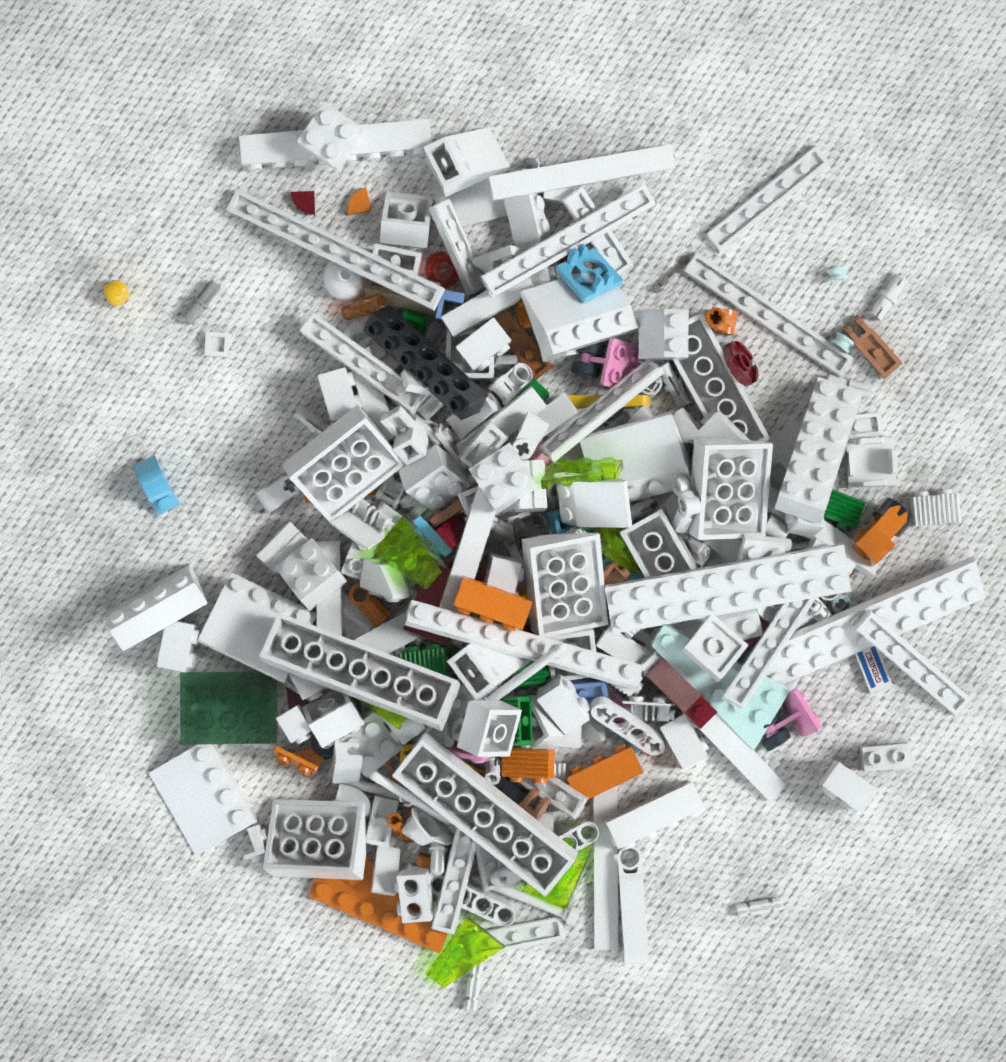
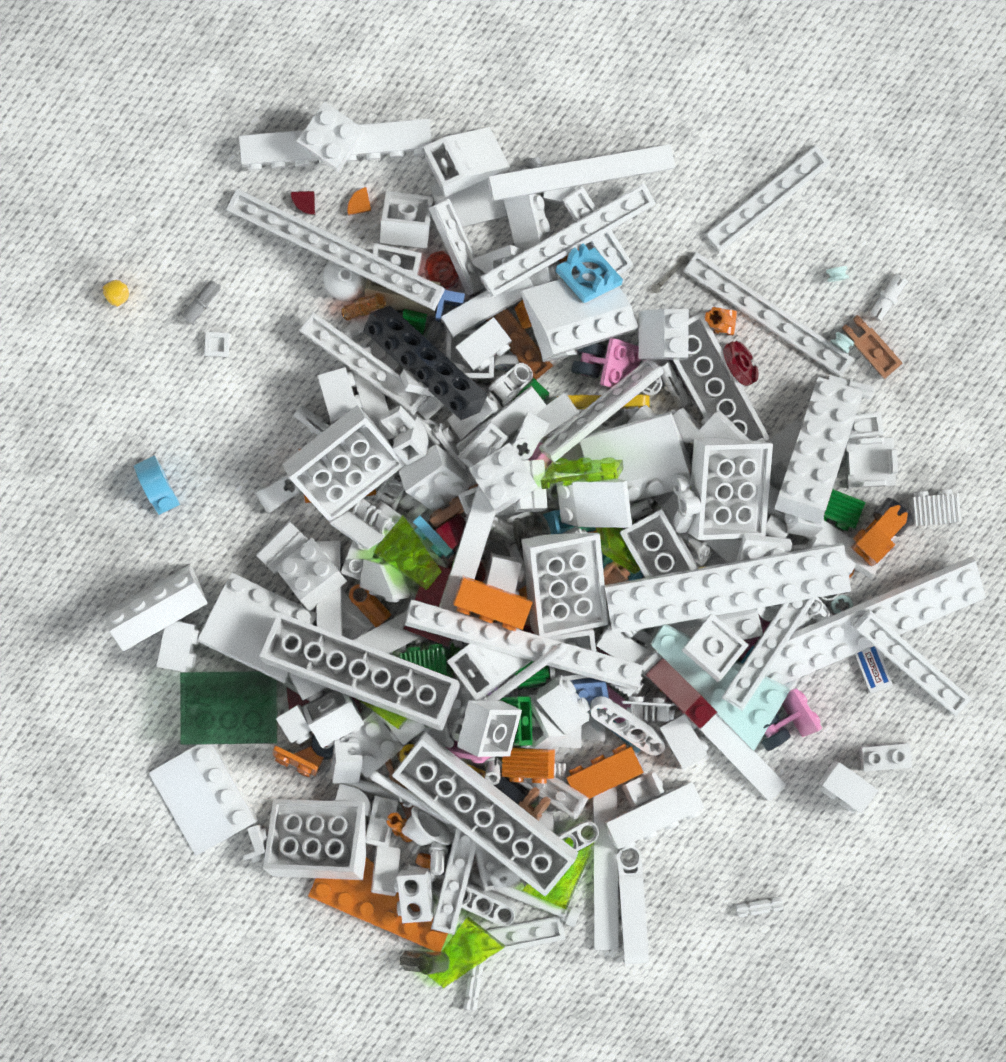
none -> clear smoke piece [400,949,450,975]
none -> white bracket [622,771,664,807]

